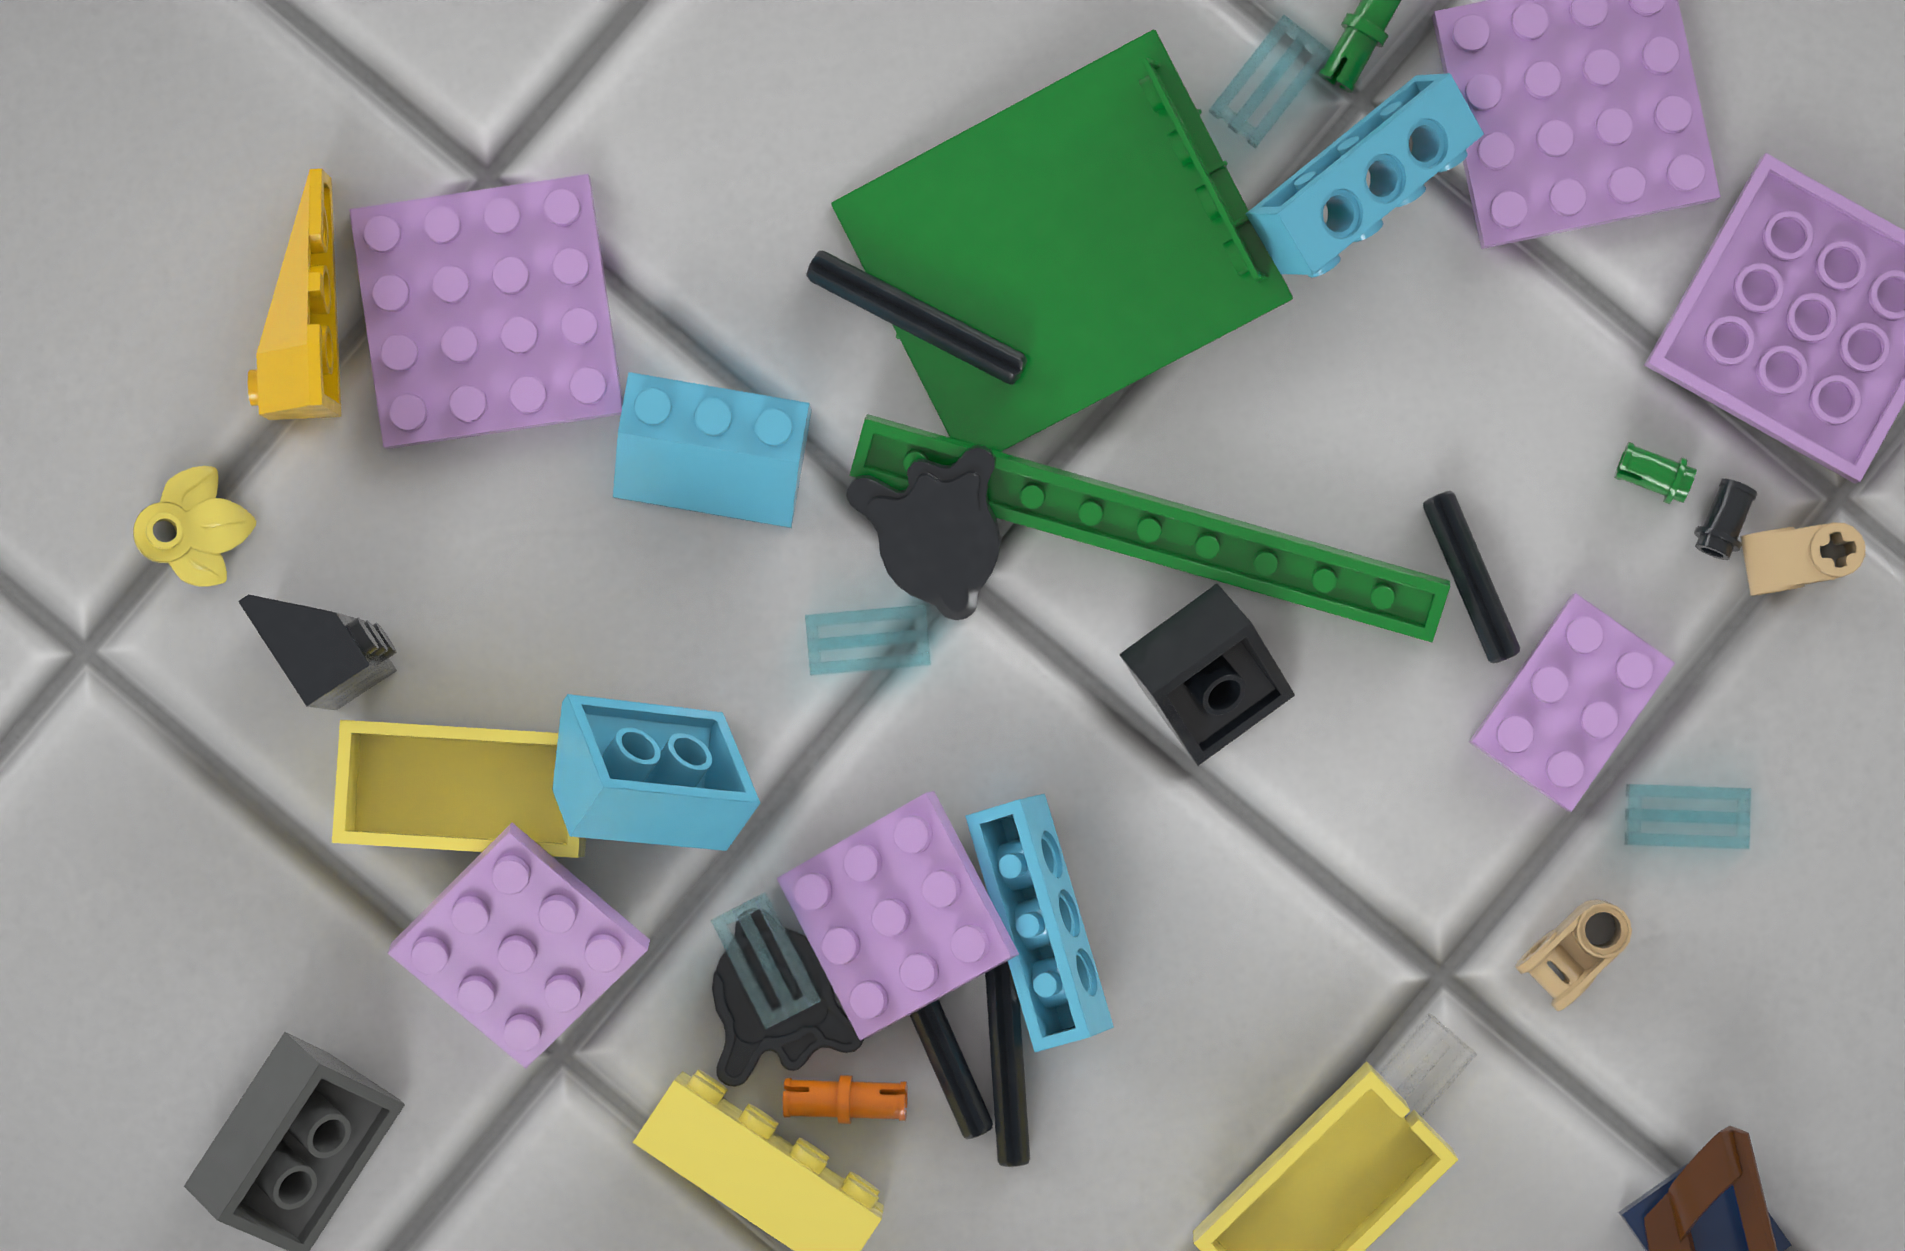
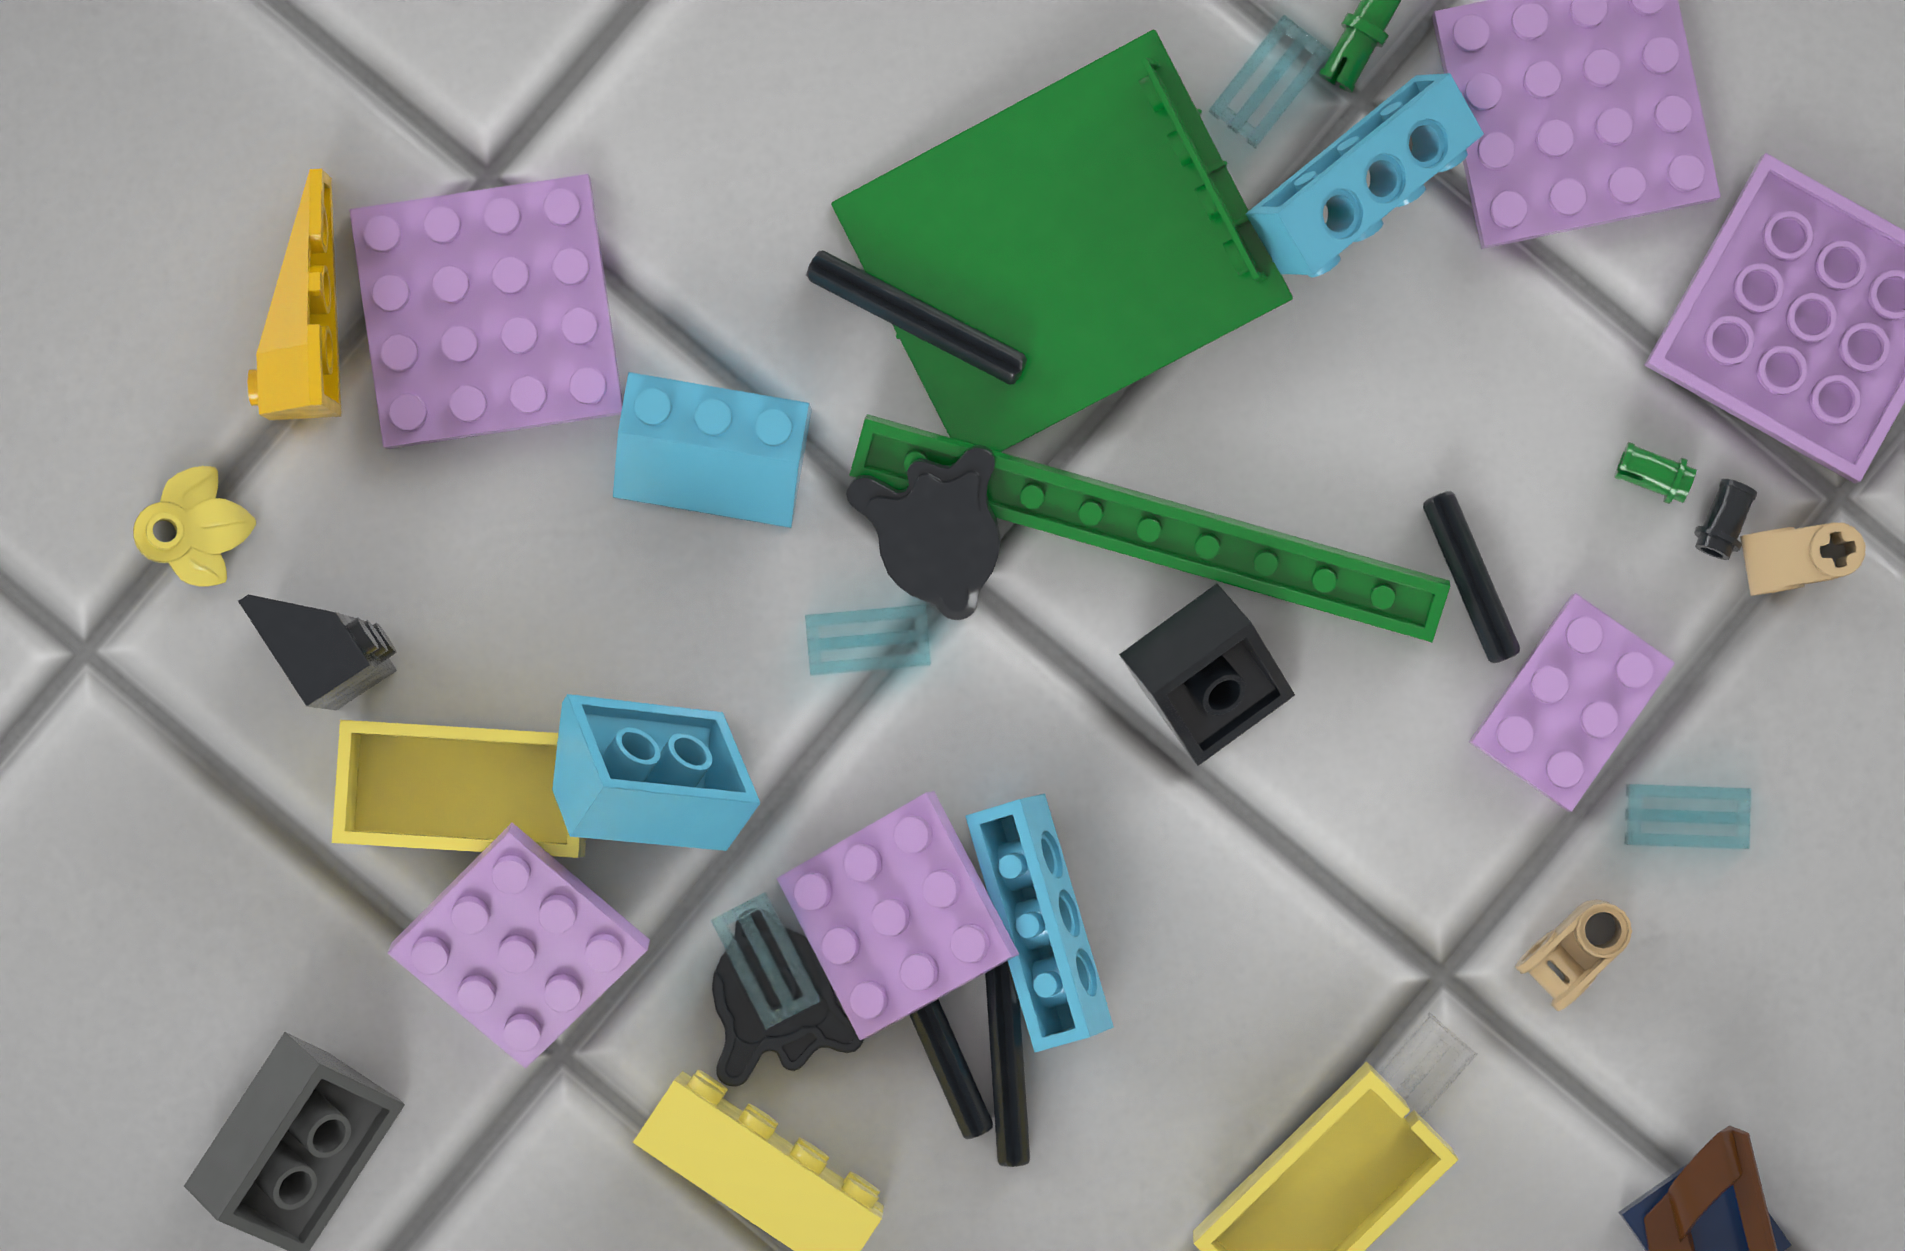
orange pin [783,1075,908,1124] -> none

